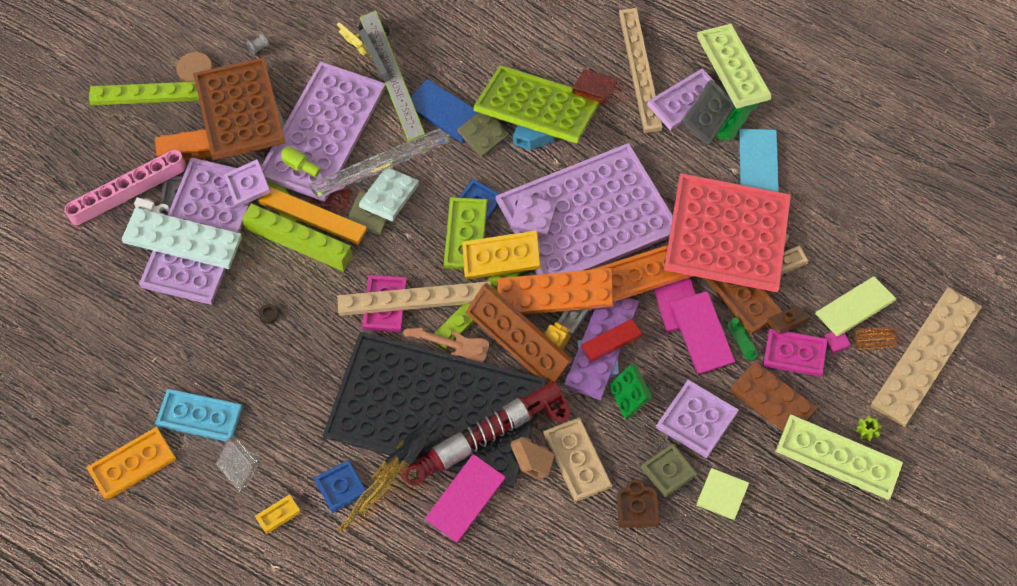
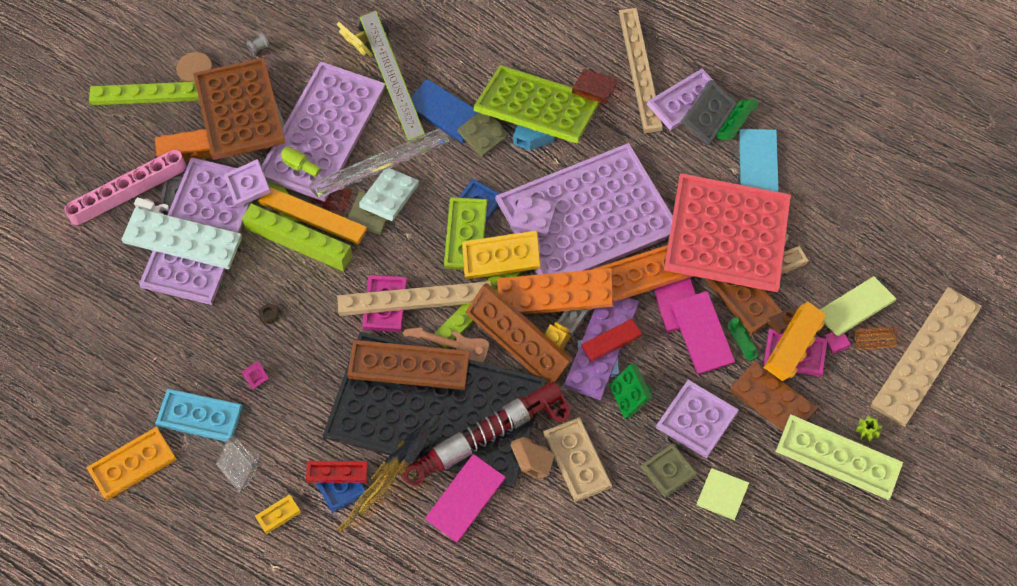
dark grey plate [358,29,391,82] -> none
reddish brown plate [617,480,660,528] -> none
yellowish green plate [697,24,771,109] -> none
none -> dark pink plate [241,361,269,389]
none -> red plate [306,461,368,483]
none -> dark orange plate [347,340,470,390]
none -> light orange brick [763,301,826,381]

